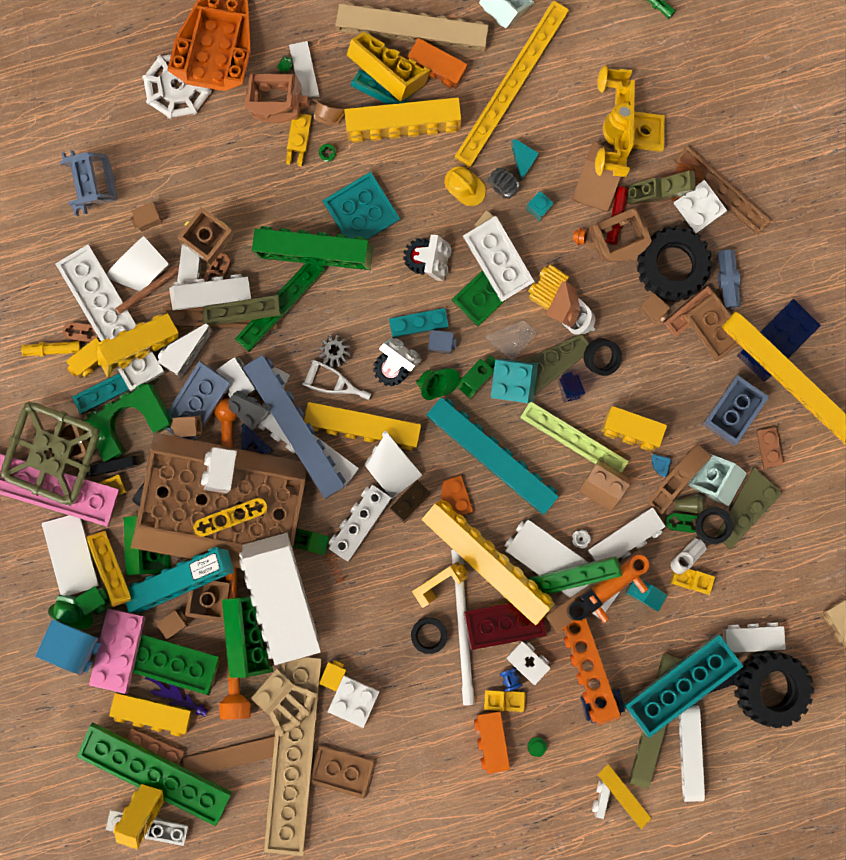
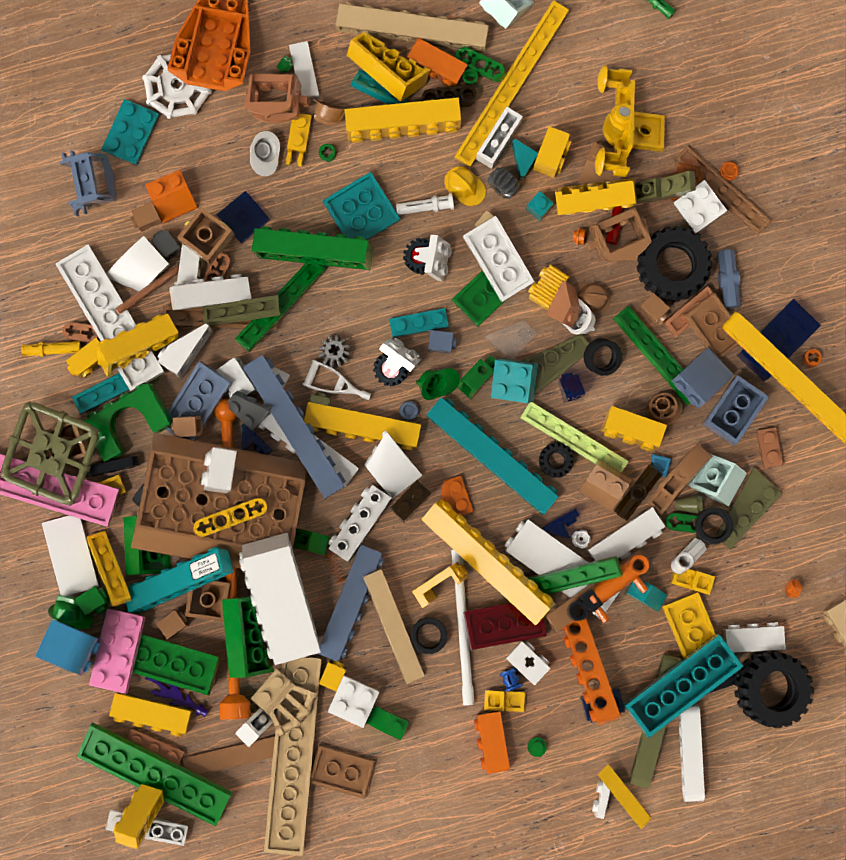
none -> teal plate [101,99,160,166]
none -> orange slope [145,170,198,223]
none -> dark grey brick [151,229,181,262]
none -> clear blue plate [217,191,270,244]
none -> white slope [235,708,277,747]
none -> white piece [250,131,280,176]
none -> olive plate [310,392,331,406]
none -> sand blue brick [317,545,384,662]
none -> tan tile [363,569,424,684]
none -> green slope [366,705,409,740]
none -> white pin [396,193,454,216]
none -> sand blue tile [399,401,418,421]
none -> dark brown beam [422,85,476,107]
none -> green beam [455,47,506,82]
none -> green hinge [463,69,478,85]
none -> white brick [476,107,523,169]
none -> yellow brick [533,126,572,178]
none -> black tyre [539,442,574,478]
none -> clear blue slope [541,509,579,539]
none -> yellow wedge [555,178,637,215]
none -> medium nougat piece [572,282,611,314]
none -> green plate [613,306,690,405]
none -> dark brown piece [614,465,662,521]
none -> medium nougat piece [646,392,683,426]
none -> yellow plate [662,592,716,658]
none -> sand blue brick [672,347,734,409]
none -> orange plate [720,161,739,181]
none -> orange plate [785,579,803,598]
none -> orange bush [803,349,822,367]

